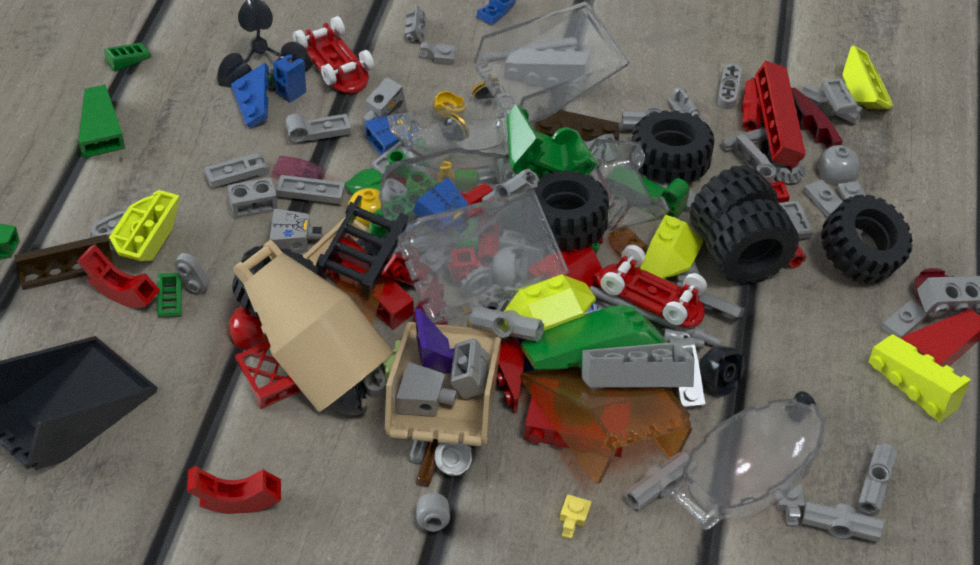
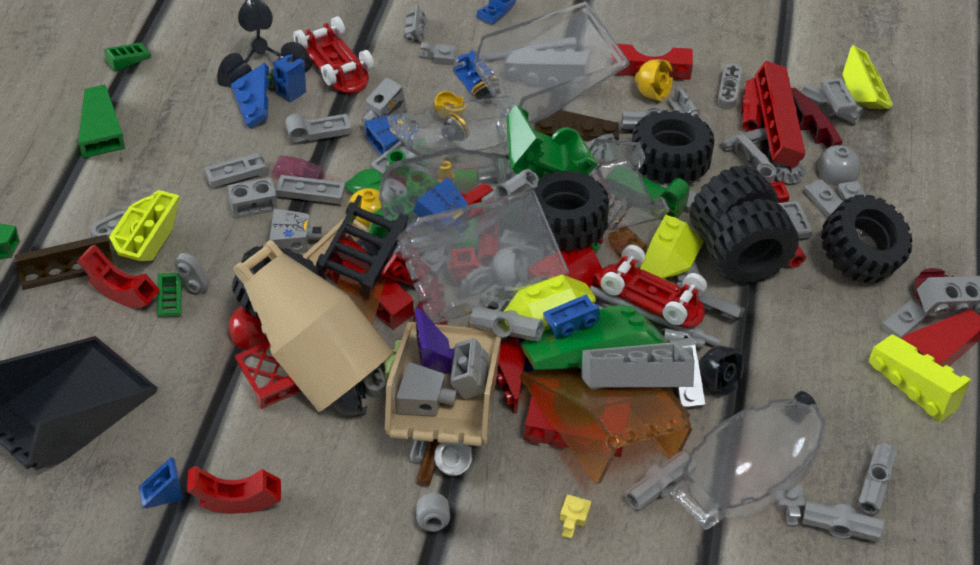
none -> blue slope [139,457,183,508]
none -> blue hinge [453,50,493,96]
none -> blue bracket [543,294,600,339]
none -> red arch [610,43,693,80]
none -> yellow cylinder [635,59,673,101]

